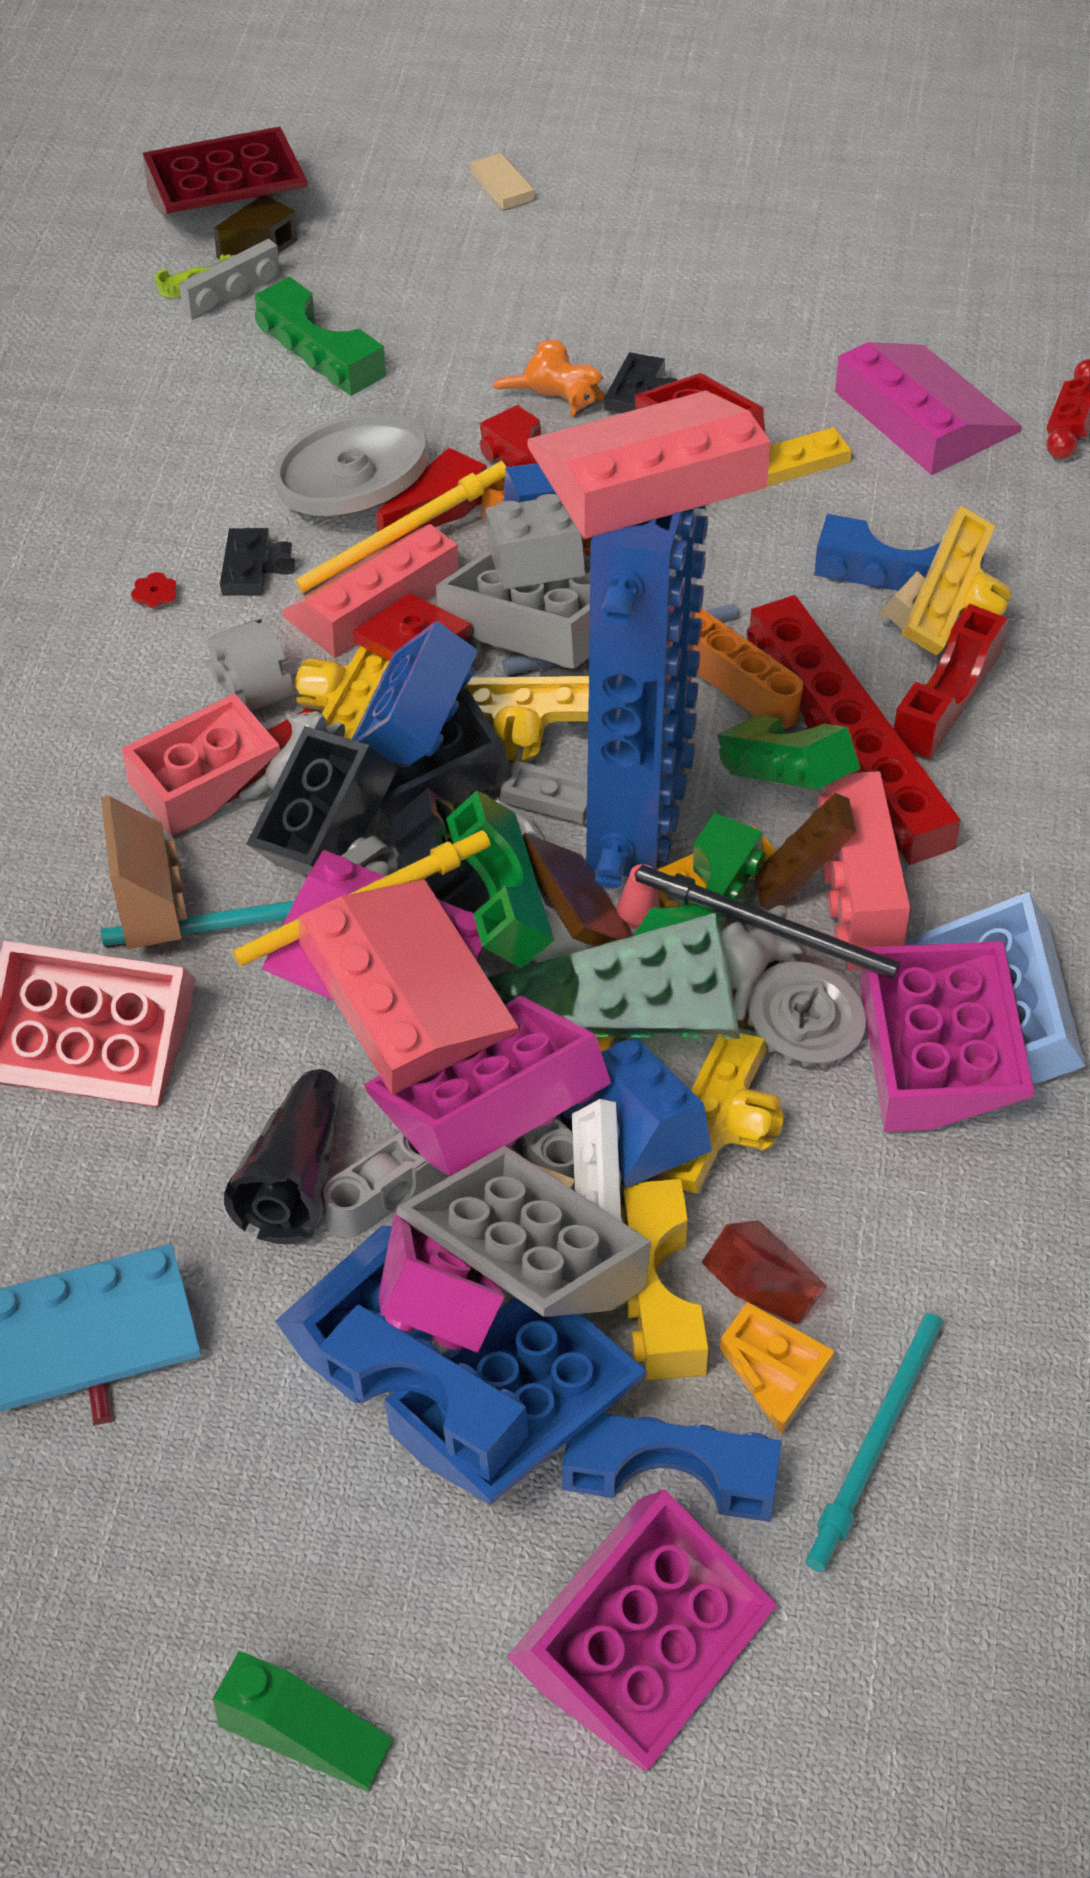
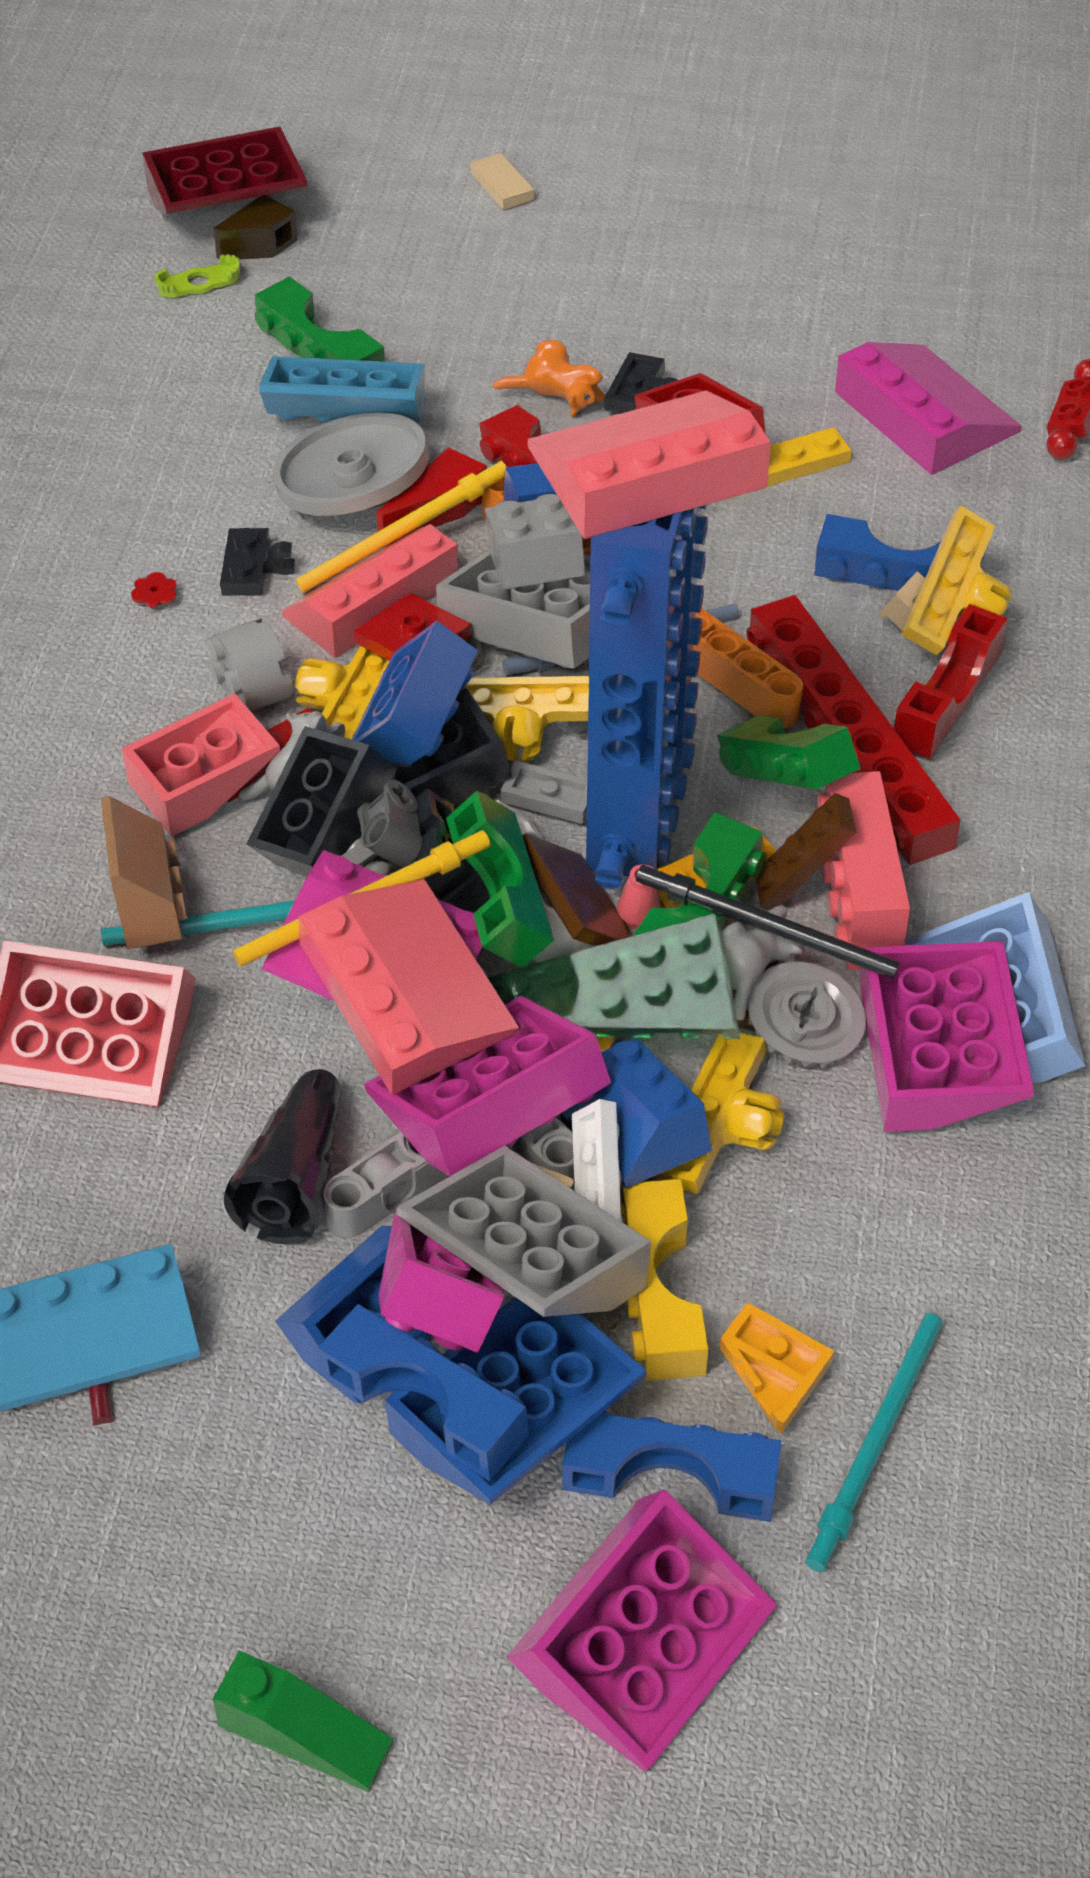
light grey plate [179,239,280,320] -> none
clear red slope [701,1220,827,1325] -> none
none -> dark azure slope [259,356,425,422]
none -> dark grey piece [357,779,422,868]

